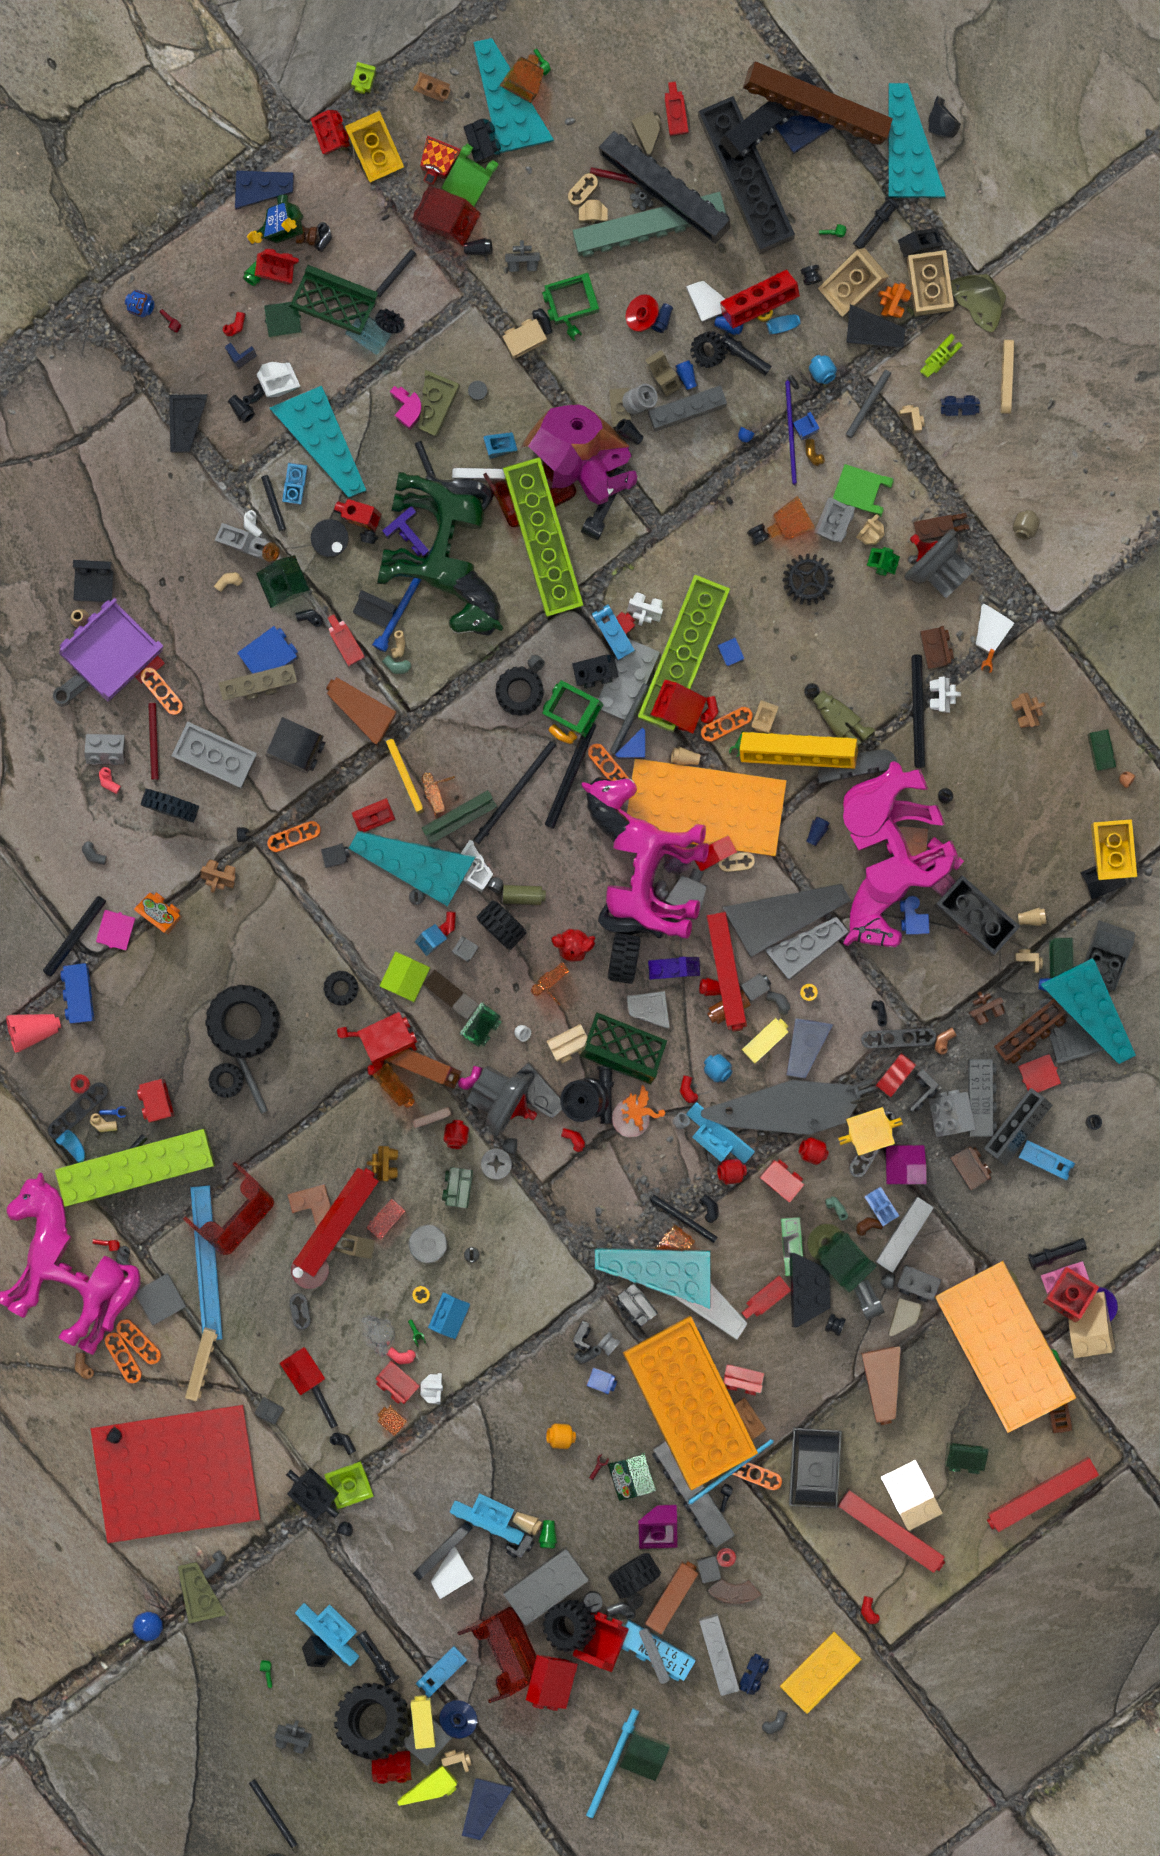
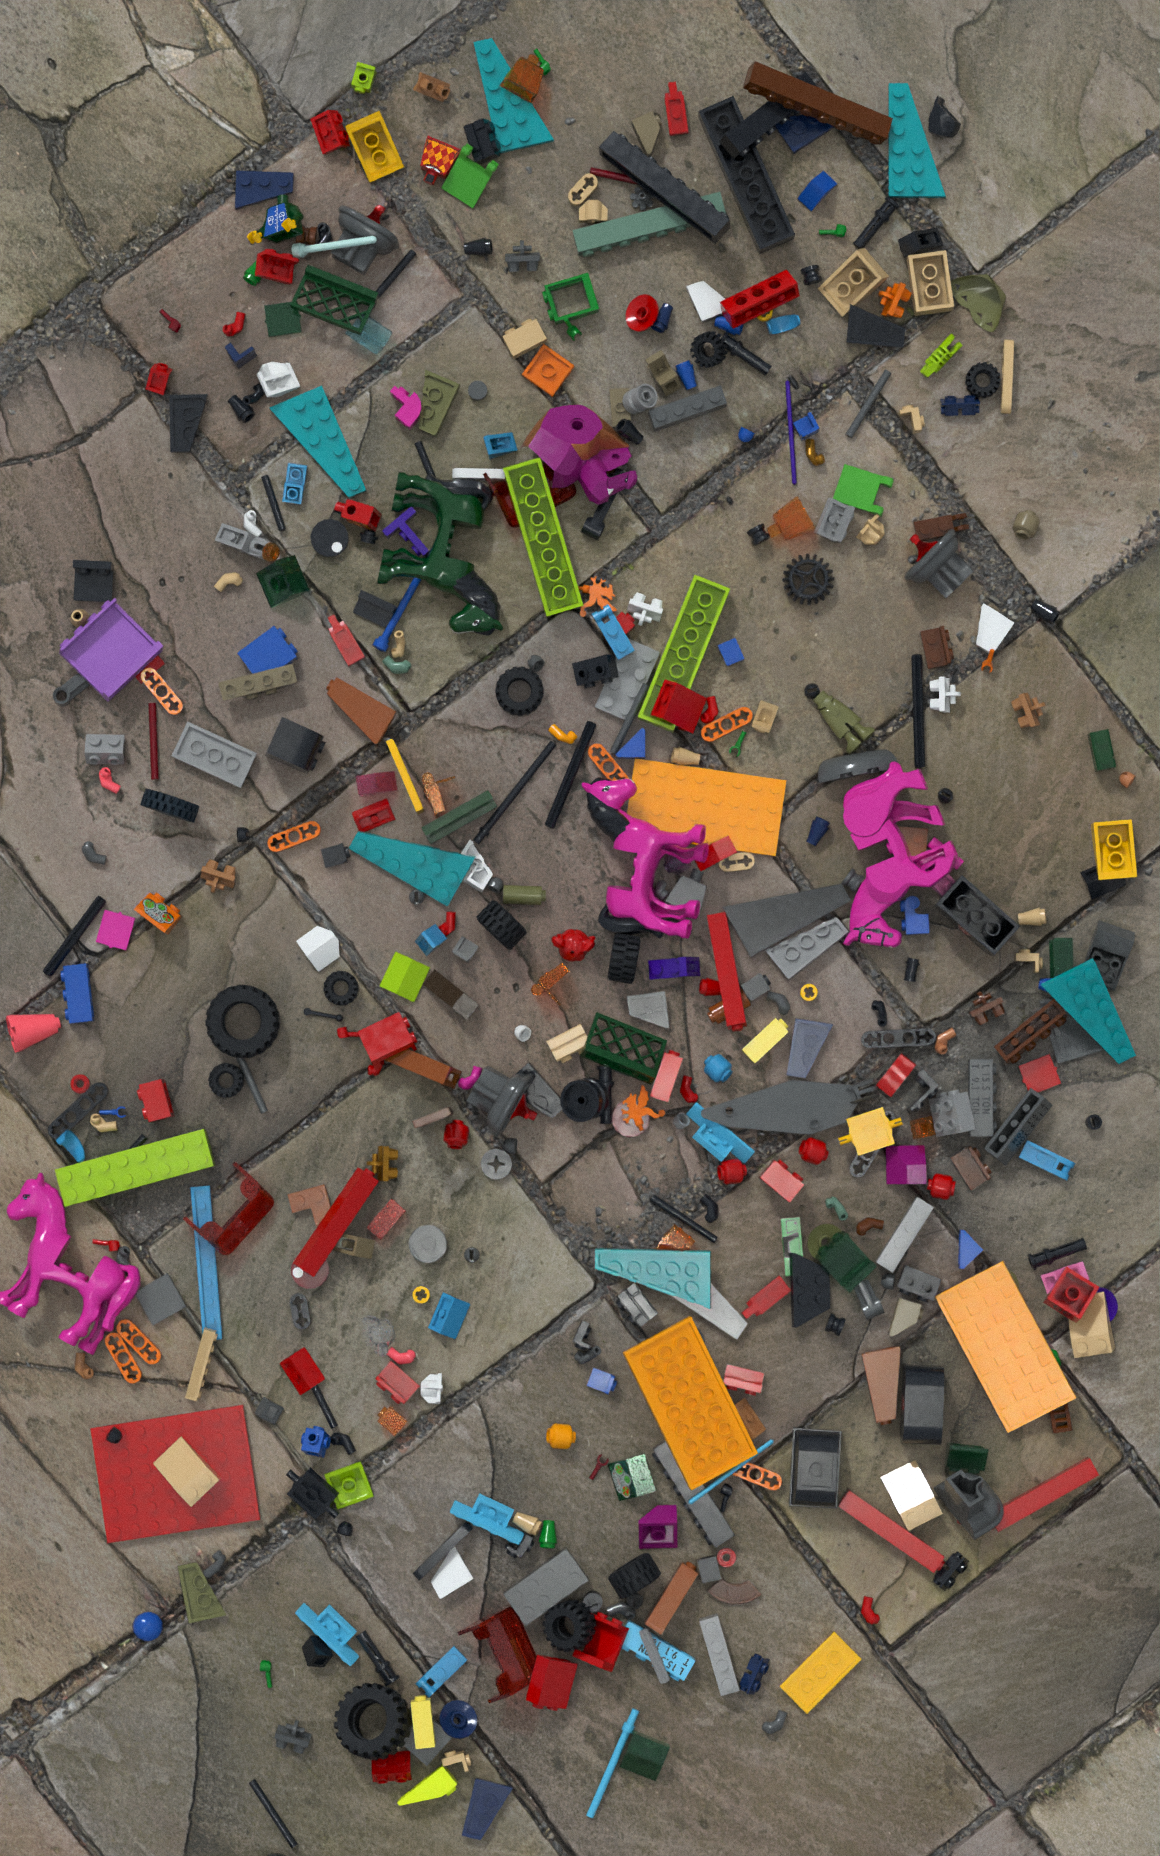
blue head [125,290,155,318] -> none
black arm [295,609,323,627] -> none
clear orange torso [373,1063,415,1108] -> none
black gear [375,308,405,334] -> none
green hand [408,1319,426,1347] -> none
clear red slope [412,185,481,247] -> none
brick [442,1167,473,1208] -> none
clear green slope [459,1002,502,1047] -> none
black arm [532,308,553,335] -> none
green window [542,680,604,737] -> none
red arm [561,1128,585,1152] -> none
light grey wheel [597,1332,621,1356] -> none
yellow brick [739,732,858,769] -> none
dark azure head [809,355,837,384] -> none
medium blue hips [865,1187,899,1226] -> none
green brick [867,547,900,576] -> none
none -> red bracket [145,363,173,395]
none -> tan slope [153,1436,221,1507]
none -> light aqua piece [292,236,377,258]
none -> white slope [296,926,340,972]
none -> blue brick [301,1426,331,1458]
none -> black hinge [304,1008,343,1022]
none -> dark grey piece [331,205,399,276]
none -> clear pink slope [355,771,397,797]
none -> orange tile [522,344,575,398]
none -> orange piece [578,576,617,617]
none -> brick [649,1050,683,1103]
none -> blue slope [797,171,837,211]
none -> dark grey wheel [841,868,864,892]
none -> black brick [900,1364,944,1445]
none -> black pin [903,958,920,982]
none -> clear orange slope [910,1116,936,1139]
none -> red head [927,1173,956,1200]
none -> black hinge [933,1551,969,1591]
none -> dark grey piece [934,1469,1004,1540]
none -> slope [958,1230,983,1269]
none -> black tyre [965,362,1001,399]
none -> black cone [1030,599,1060,625]

